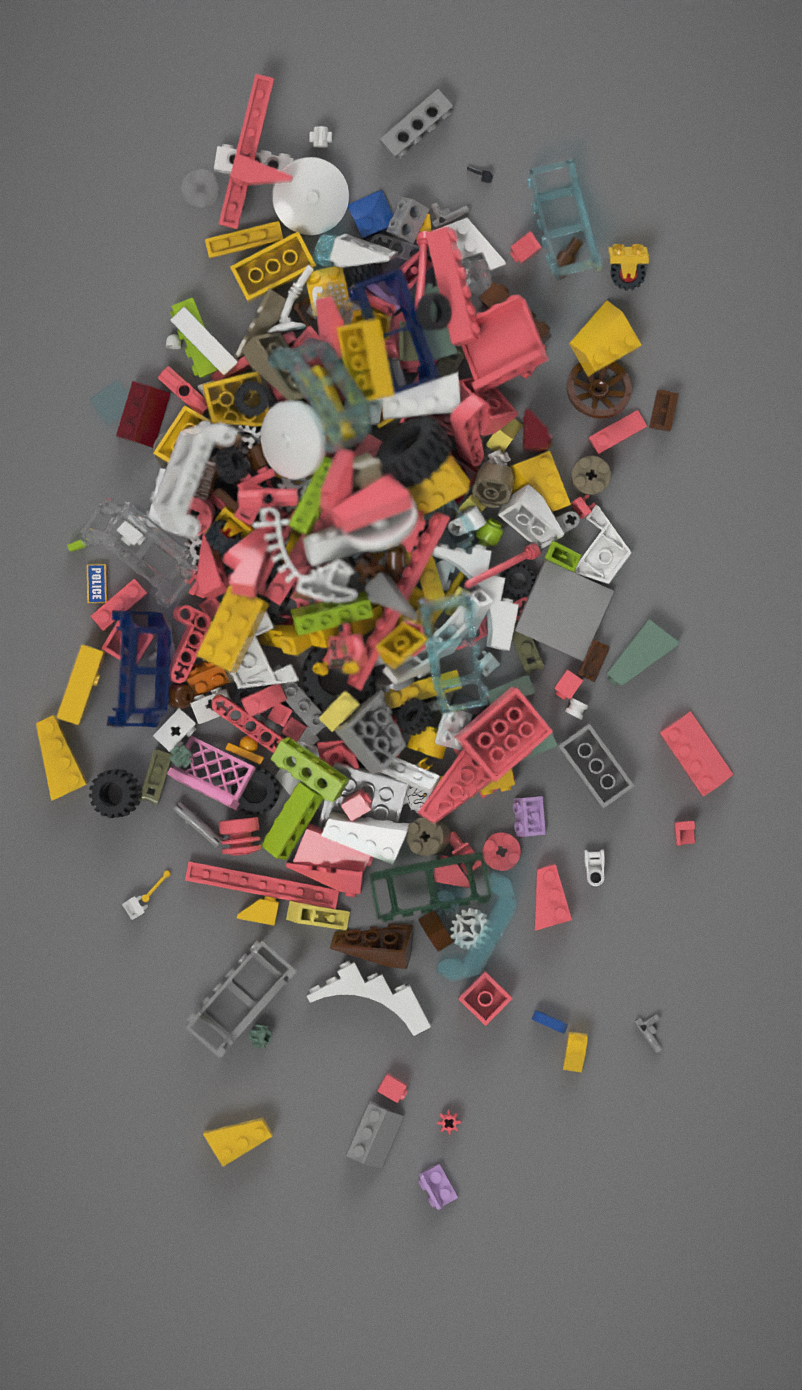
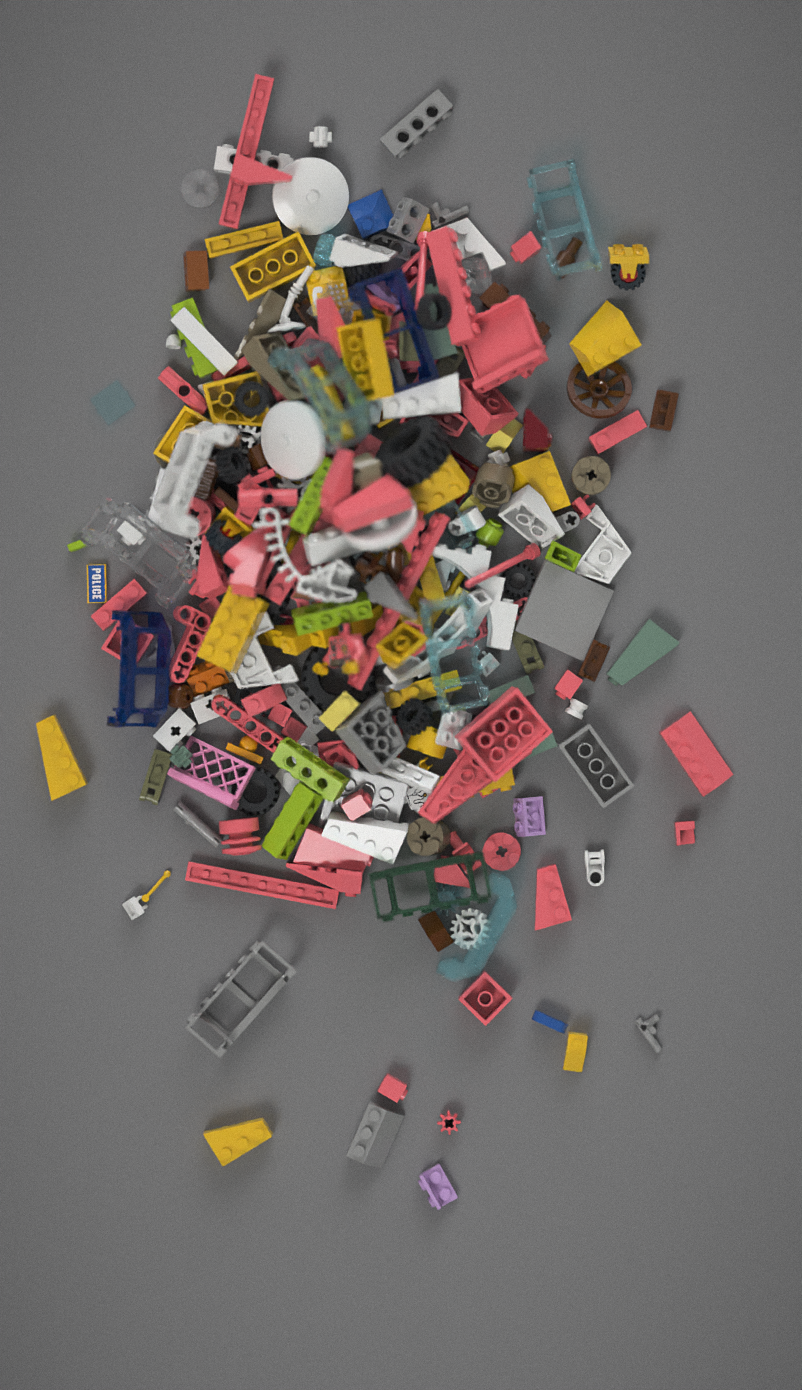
yellow brick [56,644,107,725] -> none
black tyre [89,769,142,818] -> none
dark red slope [116,381,171,448] -> none
yellow slope [237,896,279,926] -> none
sand green gear [249,1024,272,1048] -> none
light yellow slope [286,901,350,930] -> none
white arch [307,961,431,1036] -> none
reddish brown wedge [330,923,413,969] -> none
coral beam [451,394,490,467] -> none
black hand [467,166,492,183] -> none
none -> dark orange hinge [183,250,209,292]

